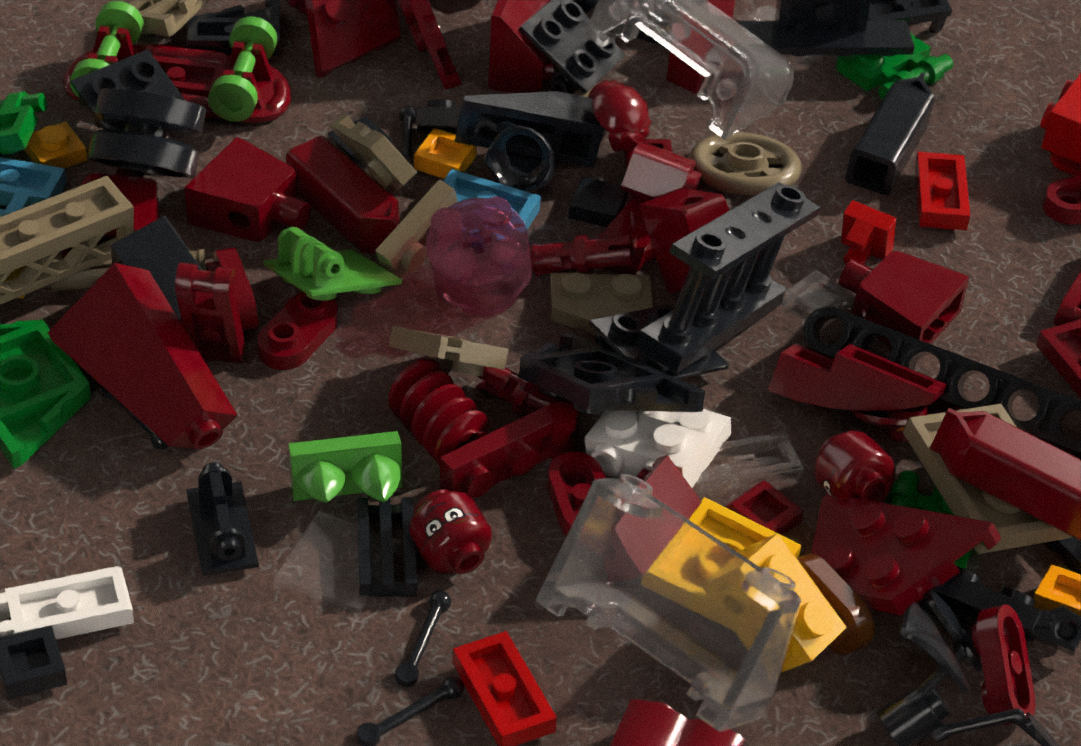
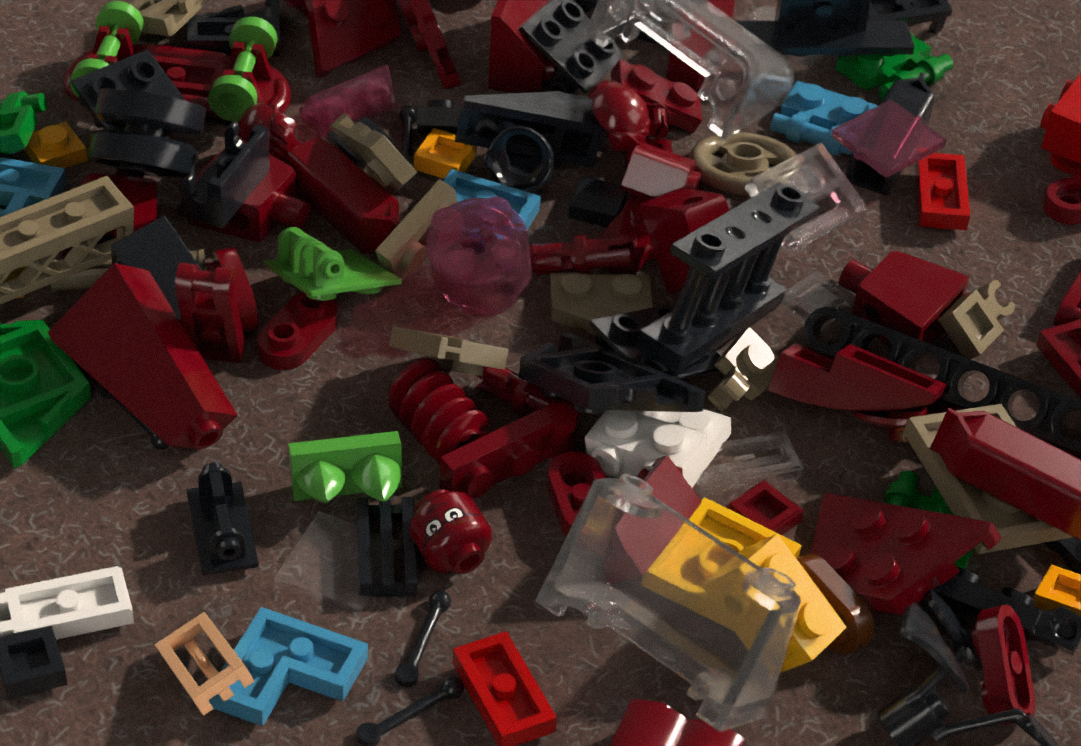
dark red head [814,431,896,502] -> none
red tile [841,200,897,264] -> none
none -> light nougat tile [154,612,254,716]
none -> black hinge [178,122,270,229]
none -> dark azure plate [208,607,368,726]
none -> dark red hair [238,102,301,163]
none -> clear pink hinge [299,65,398,138]
none -> dark red plate [611,59,702,139]
none -> dark tan plate [707,327,779,412]
none -> clear plate [744,142,867,257]
none -> dark azure plate [770,81,879,156]
none -> clear pink piece [831,99,947,178]
none -> dark tan plate [938,280,1015,359]

